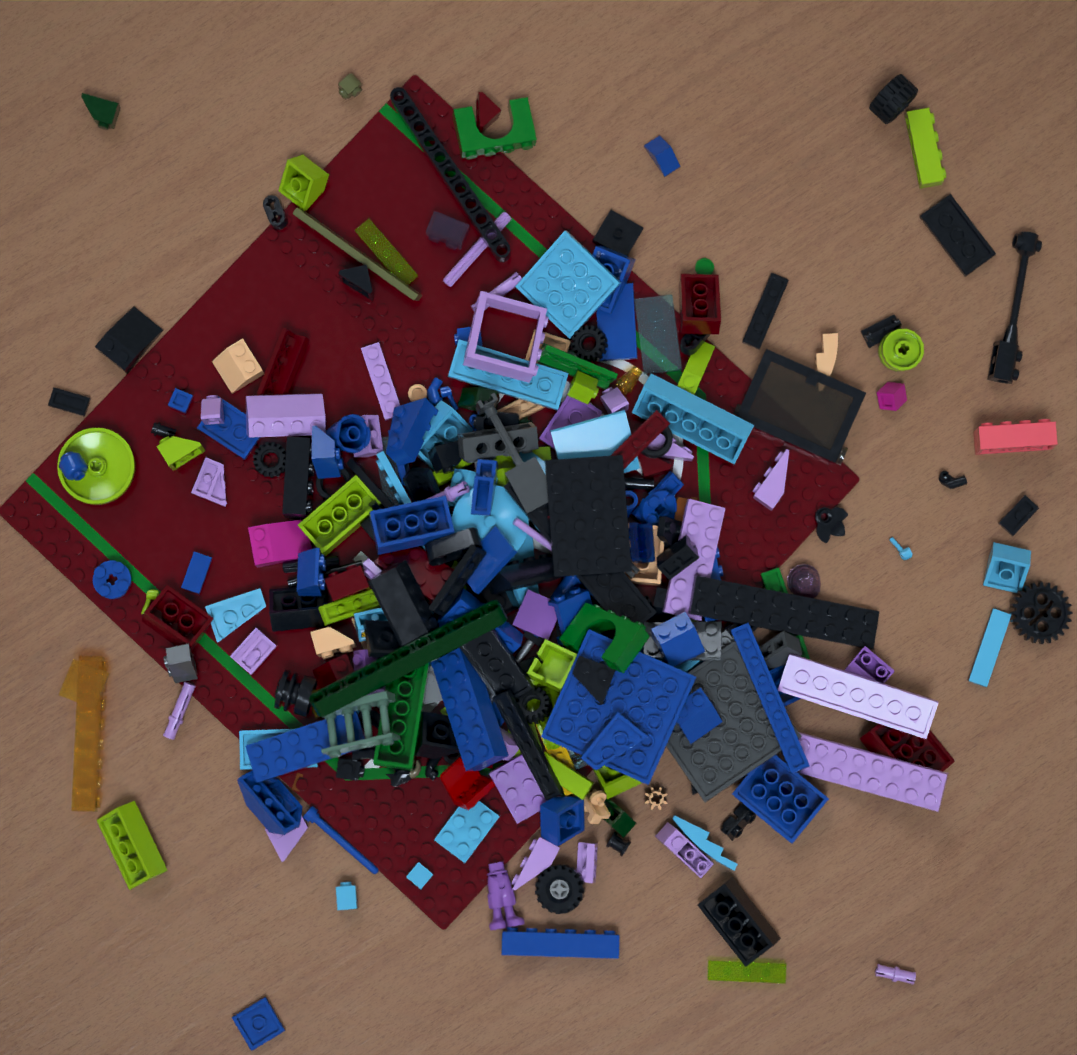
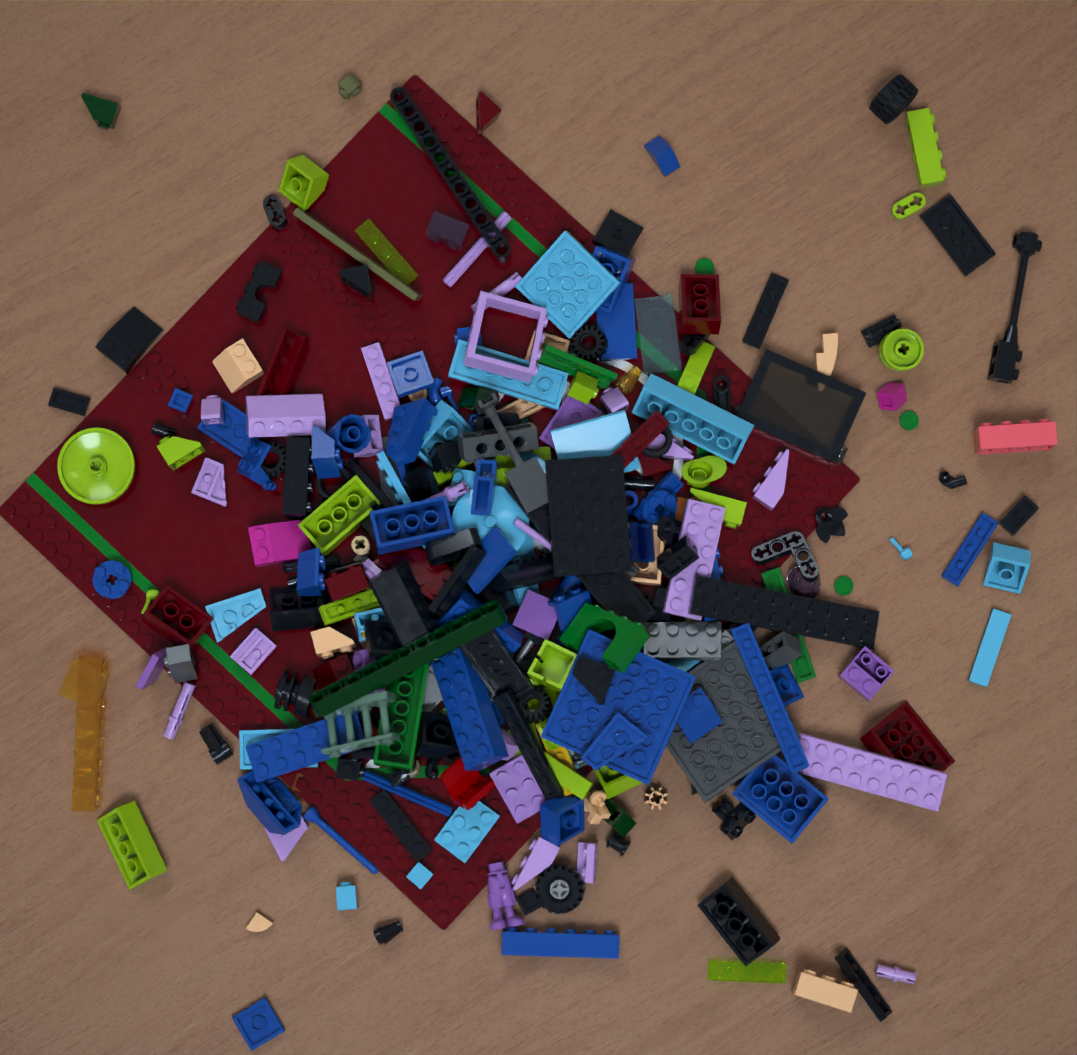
blue head [59,452,88,481] -> none
blue tile [181,552,213,594] -> none
green arch [452,97,537,159] -> none
blue slope [651,612,705,667] -> none
lavender slope [655,822,713,878] -> none
medium azure slope [672,815,738,871] -> none
lavender plate [778,654,938,739] -> none
black gear [1009,582,1073,644] -> none
none -> medium lavender tile [136,647,168,690]
none -> black piece [199,724,234,765]
none -> black arch [236,261,283,325]
none -> blue plate [237,438,276,491]
none -> light nougat tile [246,912,273,932]
none -> tan pin [351,536,370,557]
none -> blue axle [362,770,453,817]
none -> black plate [369,790,433,863]
none -> black cone [373,921,403,945]
none -> plate [387,351,435,398]
none -> black tile [516,890,542,916]
none -> lime piece [681,455,727,488]
none -> lime slope [689,488,747,529]
none -> black wheel [711,798,735,823]
none -> black piece [712,376,731,413]
none -> black beam [751,531,820,582]
none -> light nougat brick [792,969,858,1013]
none -> green piece [834,576,853,596]
none -> black tile [834,948,892,1022]
none -> lime beam [891,193,926,220]
none -> green piece [899,411,919,431]
none -> blue tile [941,512,999,587]

